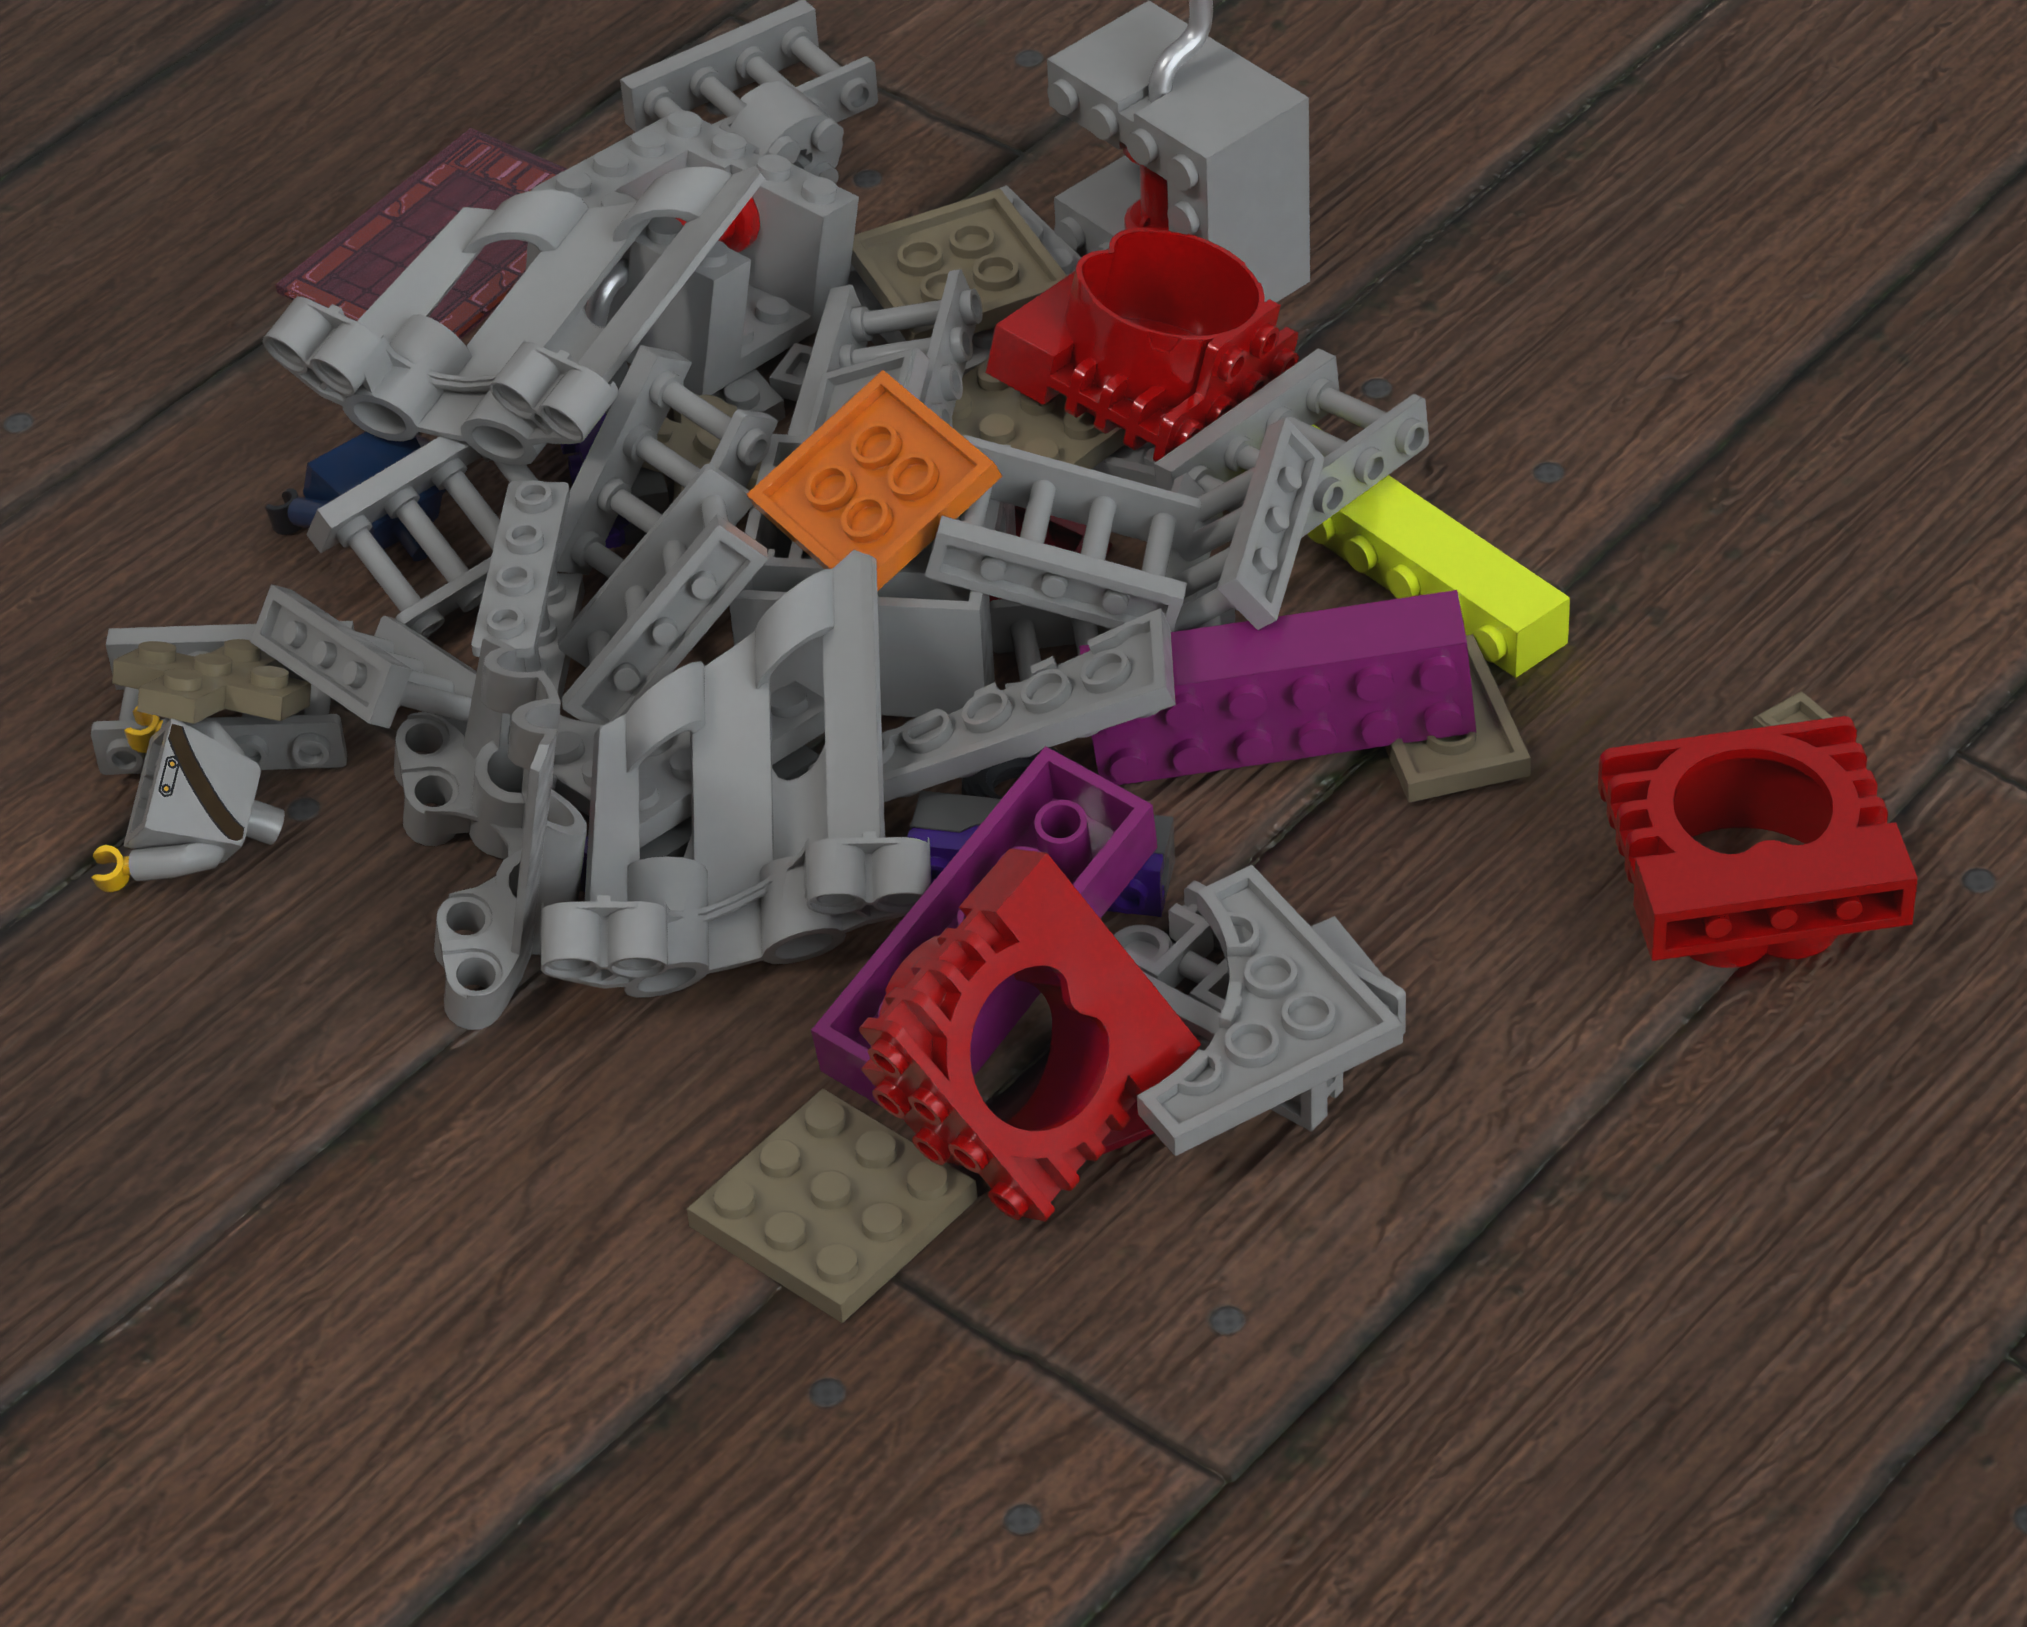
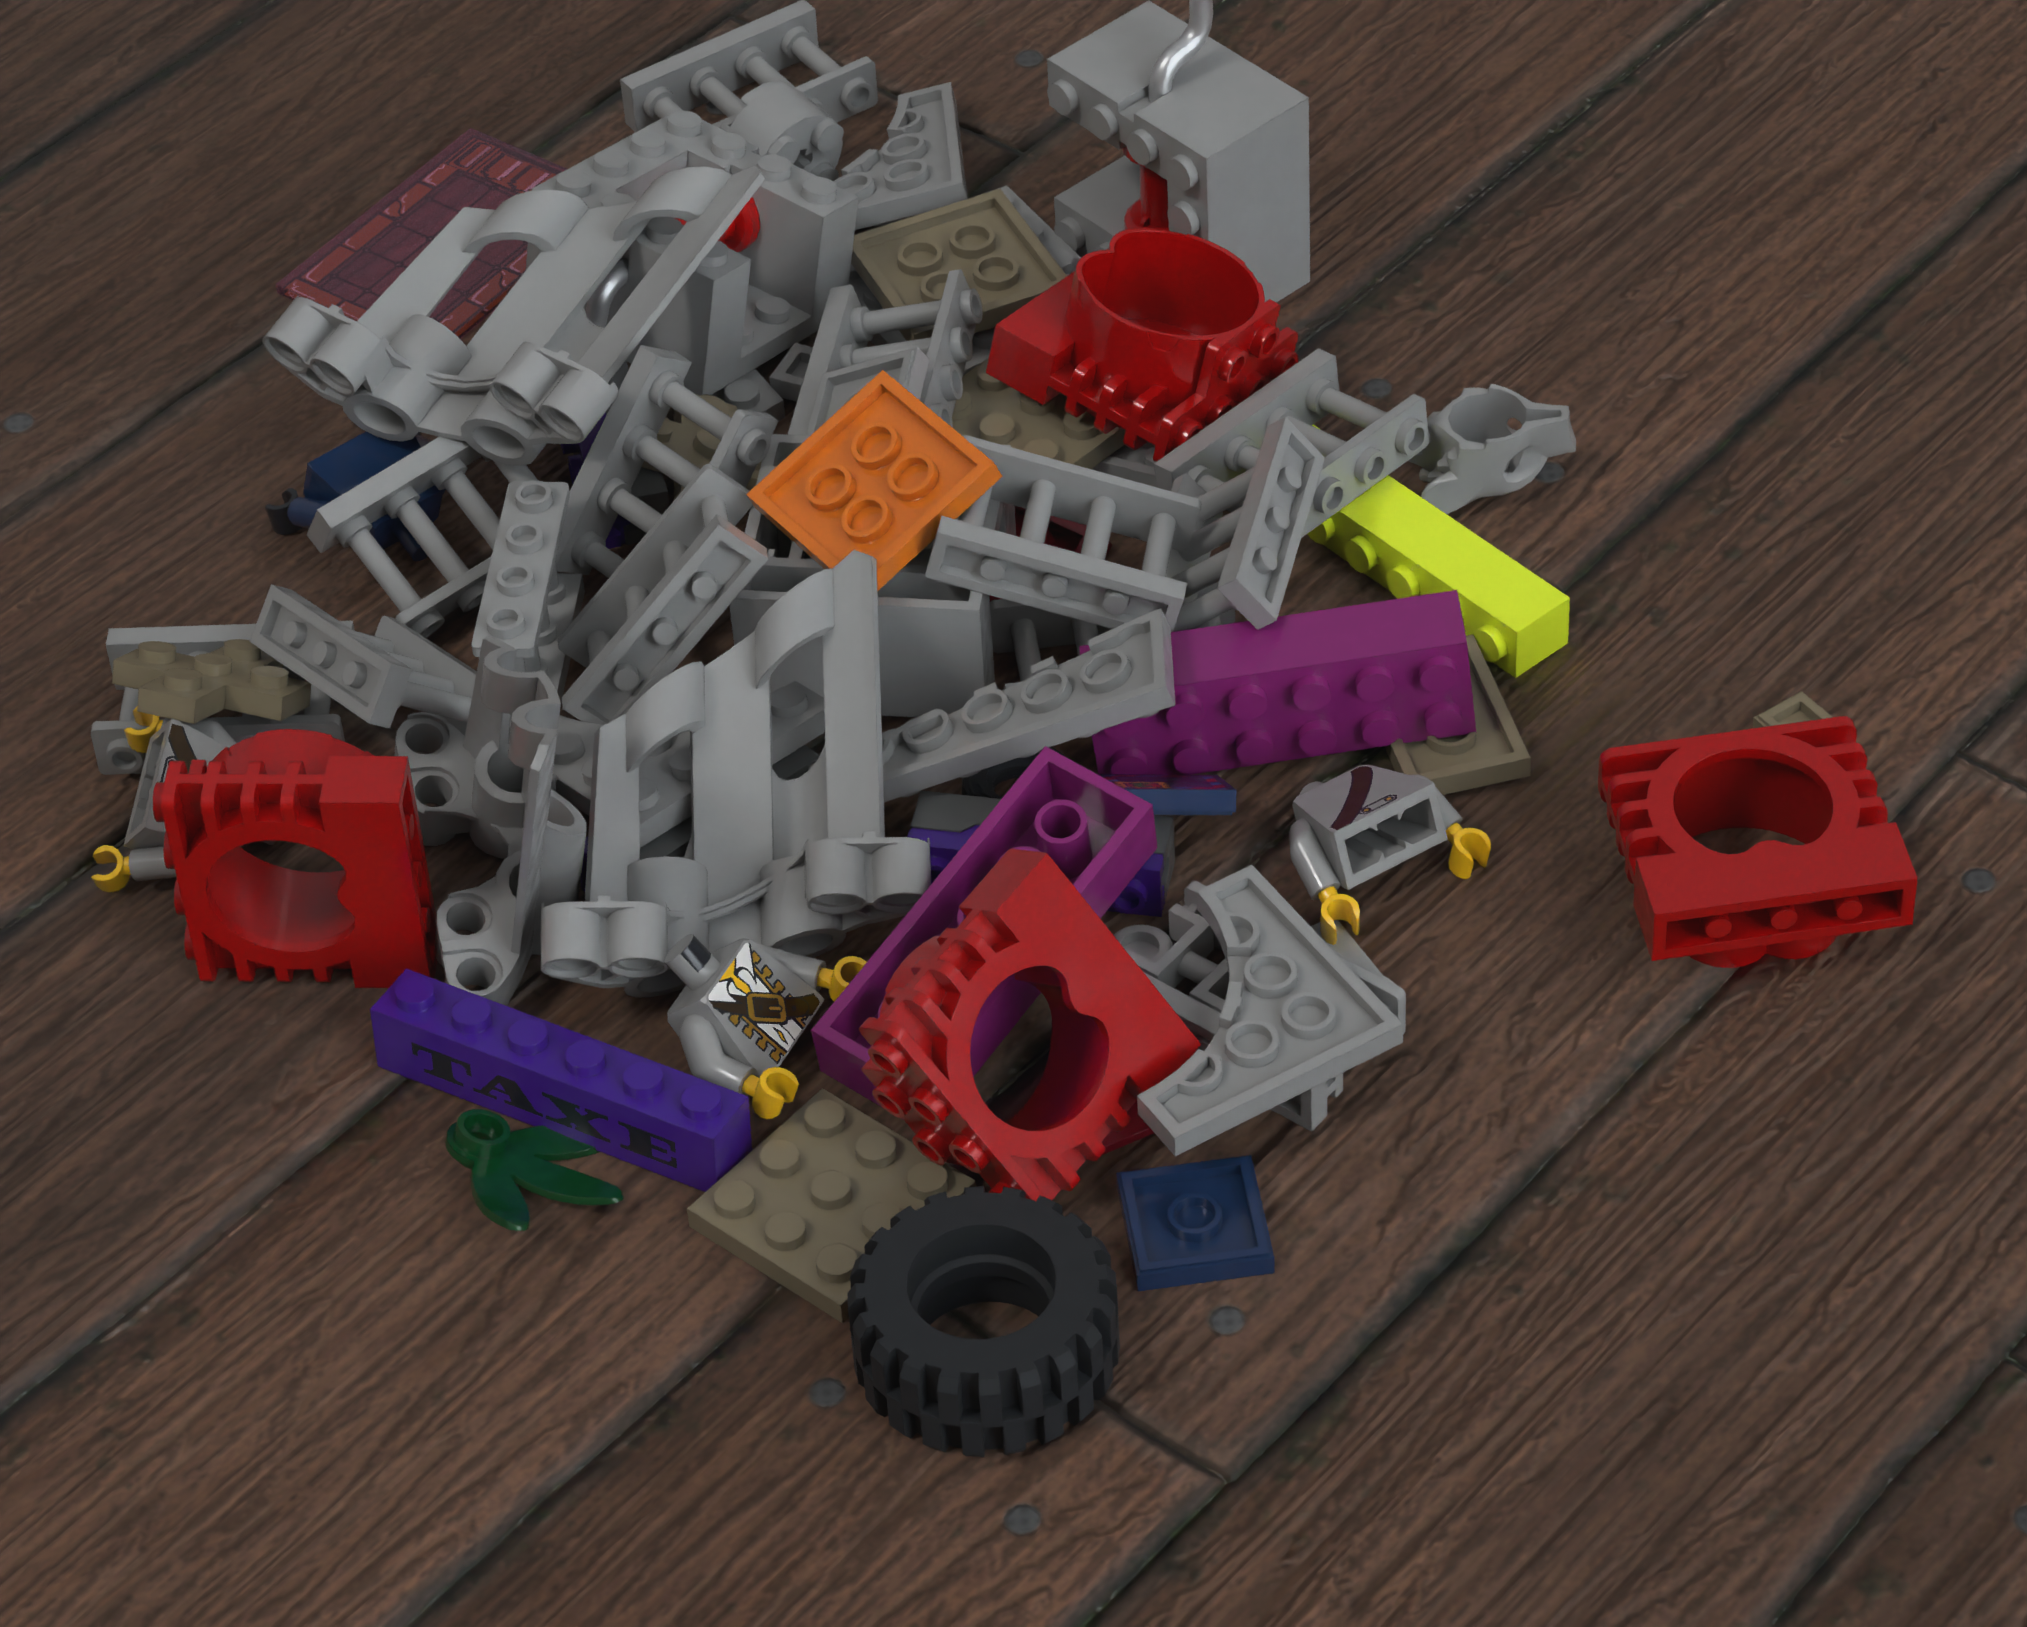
none -> red hose [153,729,437,988]
none -> dark purple brick [370,968,752,1192]
none -> dark green plant [445,1109,624,1231]
none -> torso [664,934,867,1119]
none -> light grey plate [833,82,968,230]
none -> black tyre [847,1186,1120,1457]
none -> dark blue tile [1098,774,1237,815]
none -> dark blue tile [1116,1155,1275,1291]
none -> light grey torso [1289,764,1491,945]
none -> light grey piece [1408,383,1576,514]

